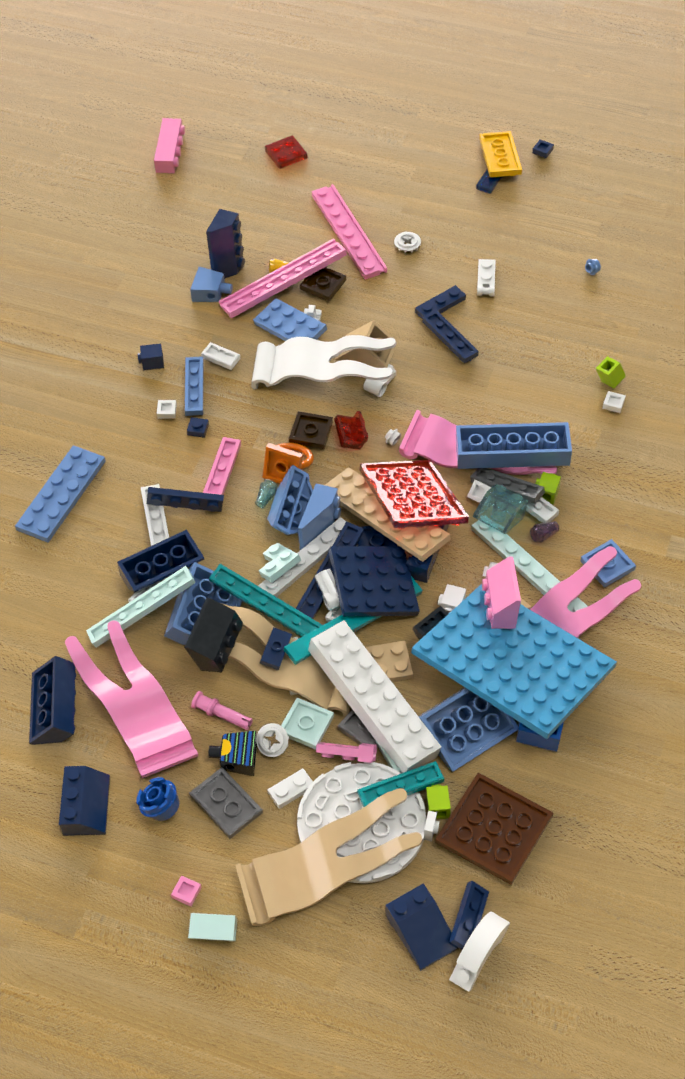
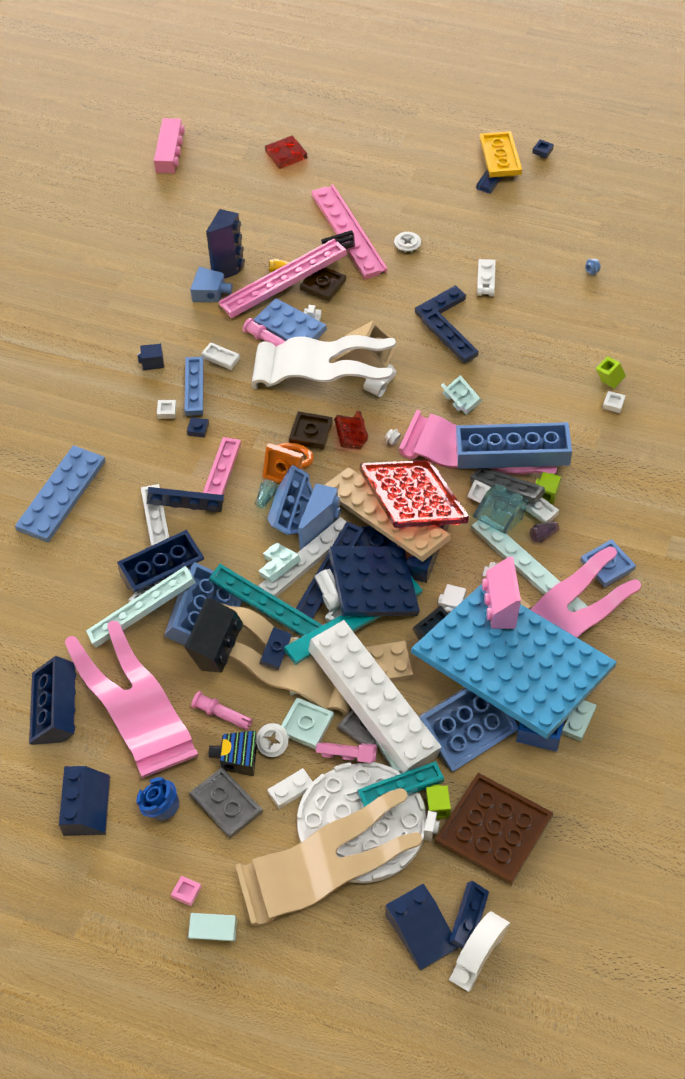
none -> bright pink pin [243,318,285,346]
none -> black tile [321,230,355,249]
none -> light aqua bracket [441,375,482,415]
none -> light aqua plate [562,700,597,742]

